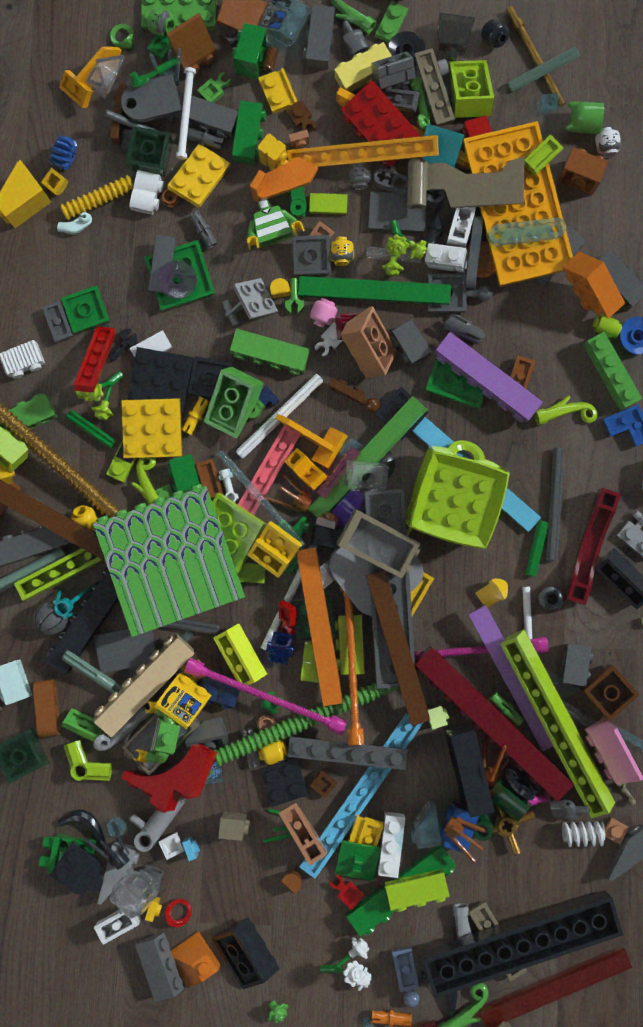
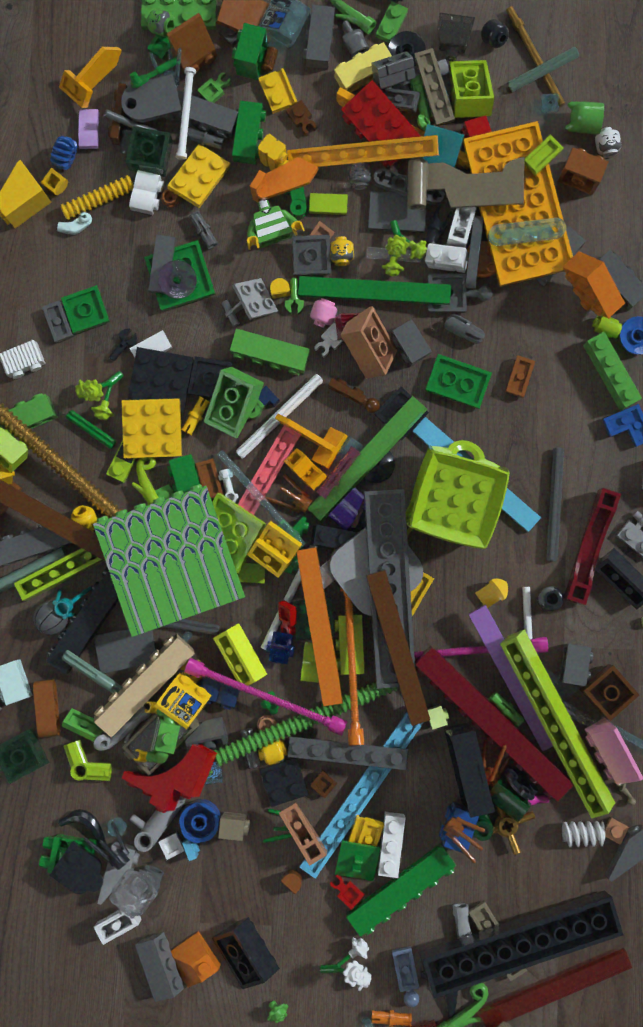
red plate [73,327,116,393] -> none
clear slope [86,55,126,99] -> none
bright green piece [110,24,134,50] -> none
yellow plate [145,896,162,922] -> none
red piece [164,899,192,928] -> none
nougat plate [289,130,309,149] -> none
reddish brown plate [316,512,341,529] -> none
window [336,509,421,579] -> none
clear brick [344,460,389,491] -> none
lime brick [385,869,450,912] -> none
clear light blue slope [410,799,442,849] -> none
medium lavender brick [434,332,543,423] -> none
green axle [525,521,549,577] -> none
lime plant [534,395,598,425] -> none
dark grey piece [550,799,589,820] -> none
none -> lavender slope [78,109,99,149]
none -> blue brick [179,799,221,843]

